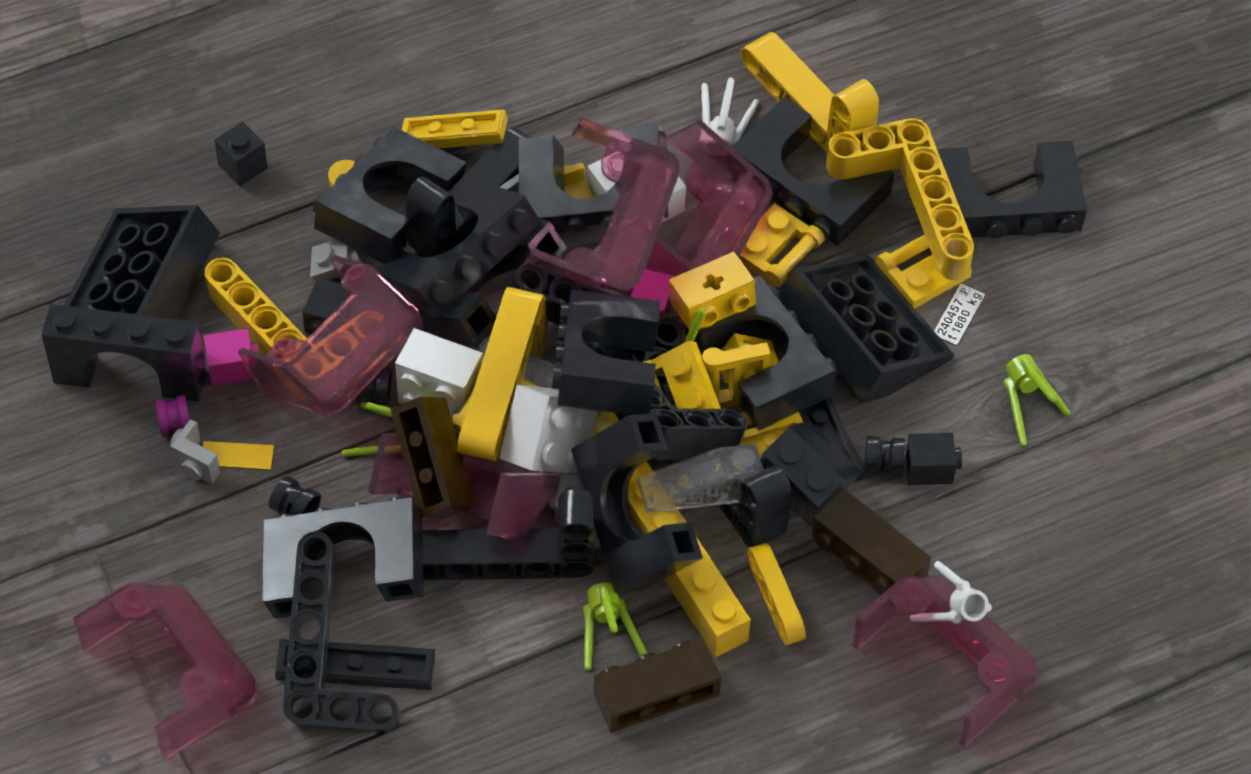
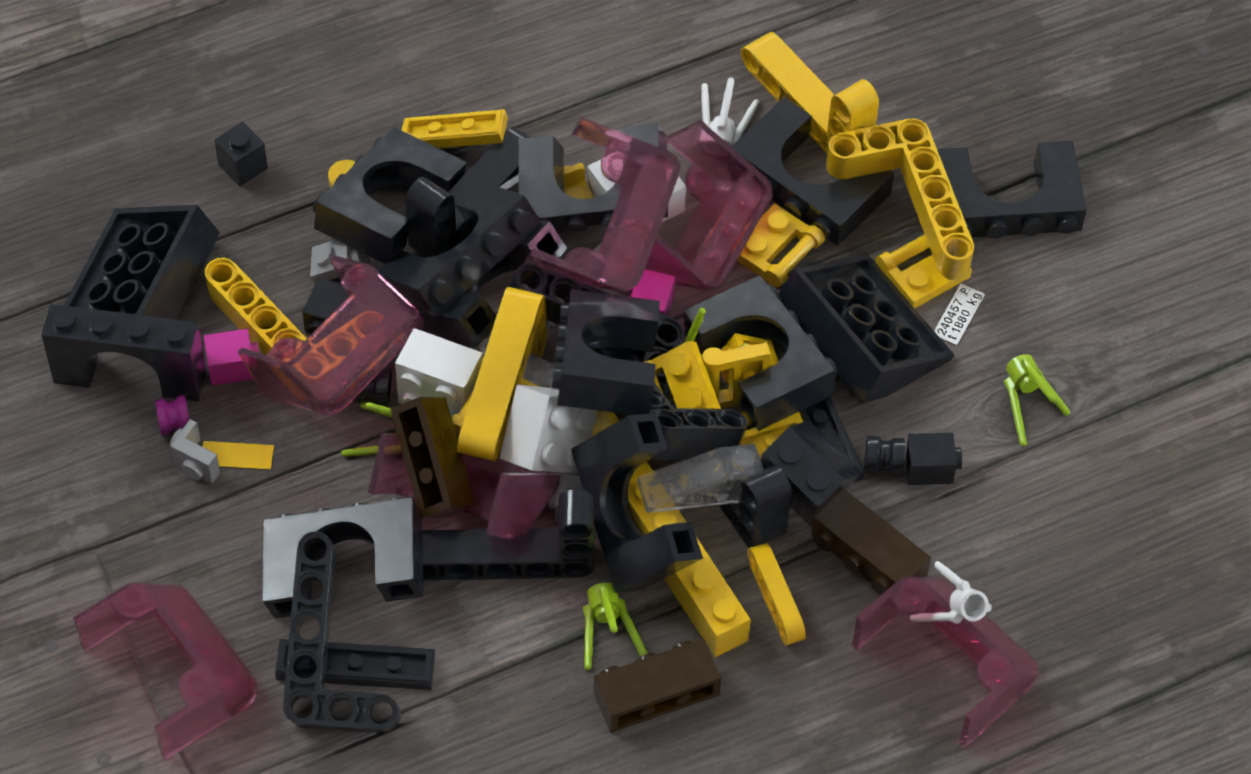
black wheel [269,475,322,515] -> none
yellow brick [669,252,756,330] -> none

